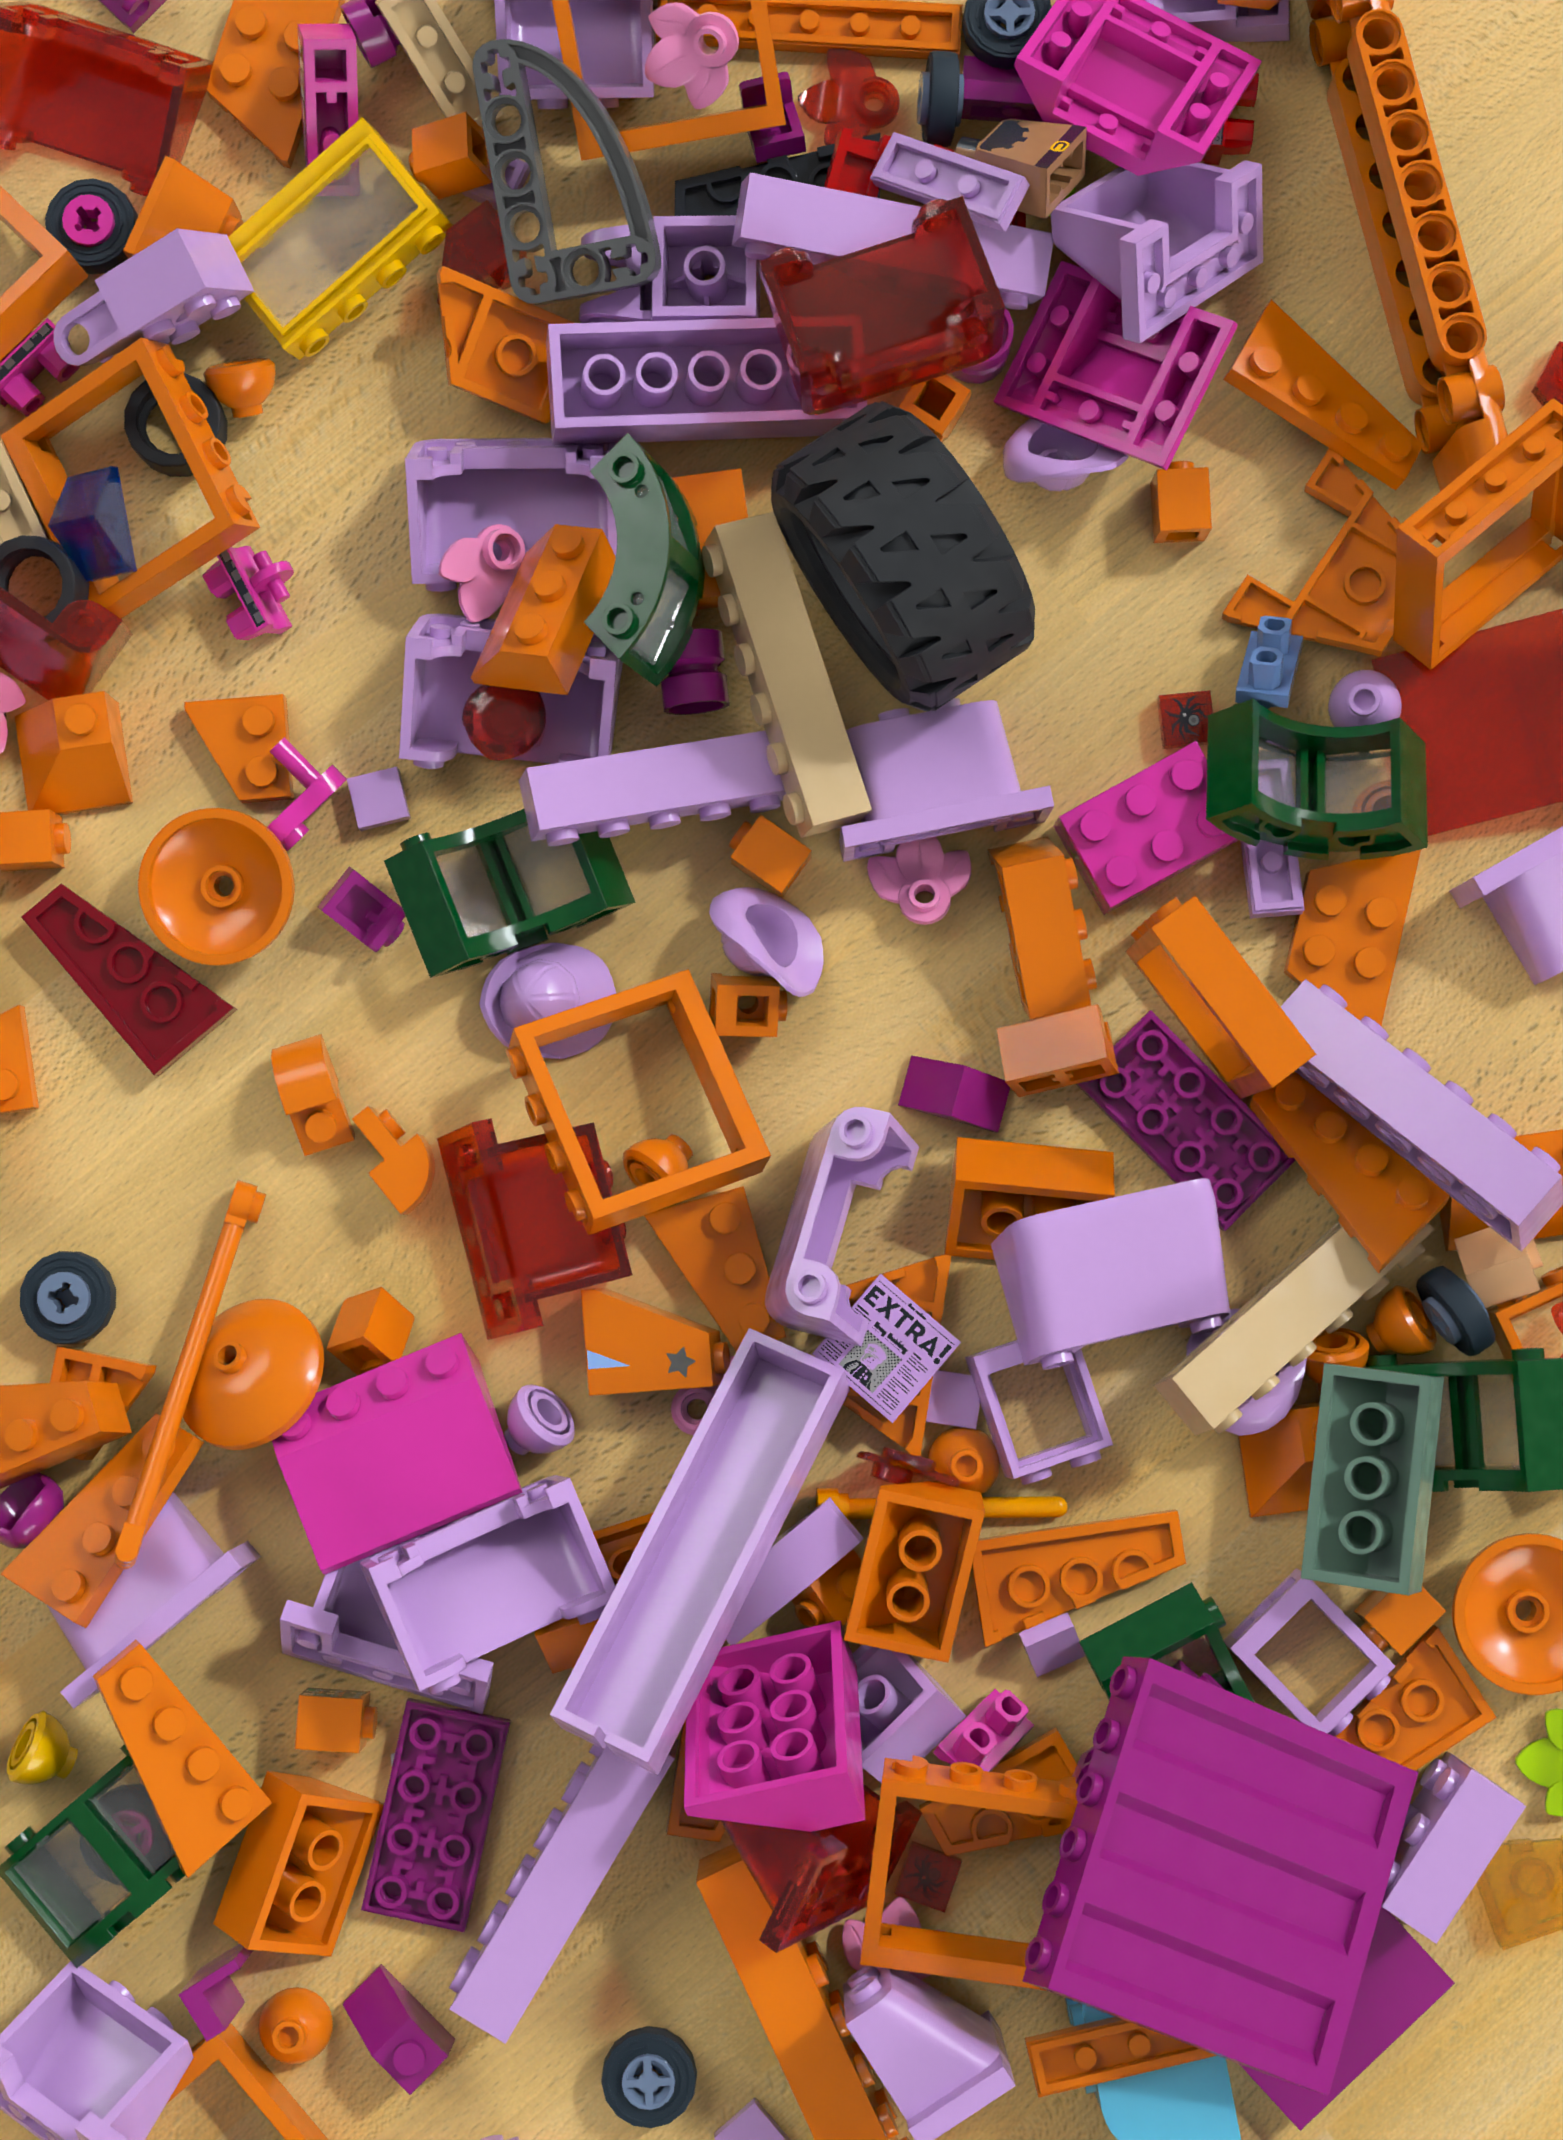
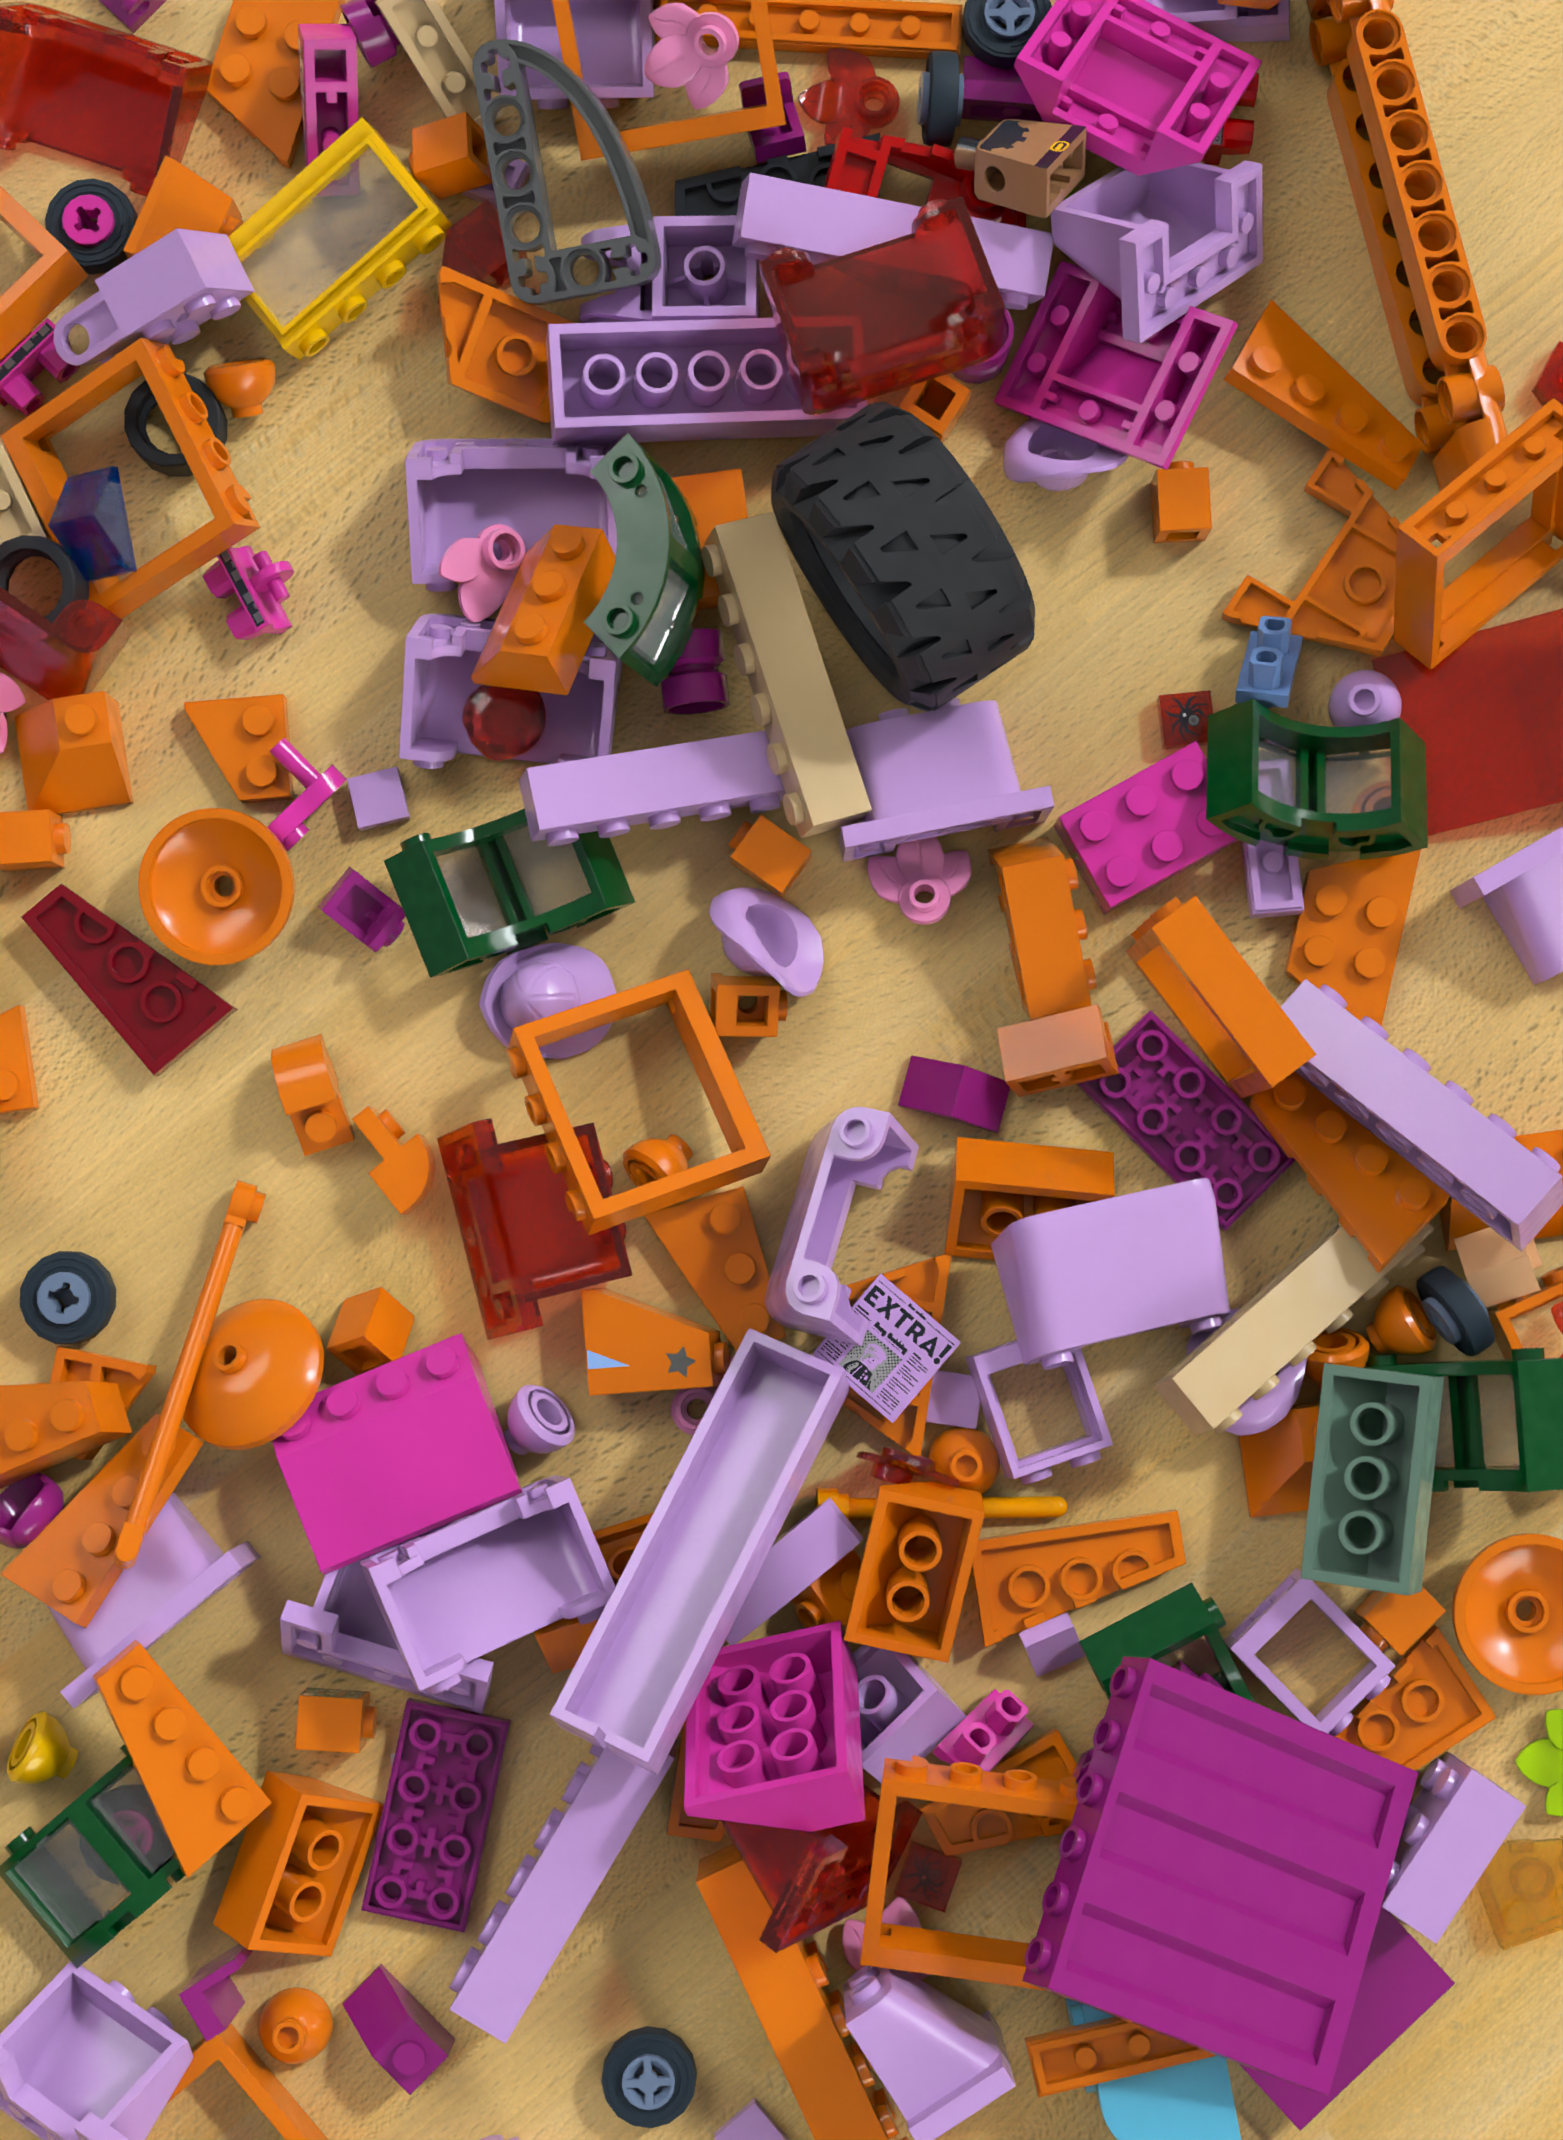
lavender tile [870,132,1030,232] -> none

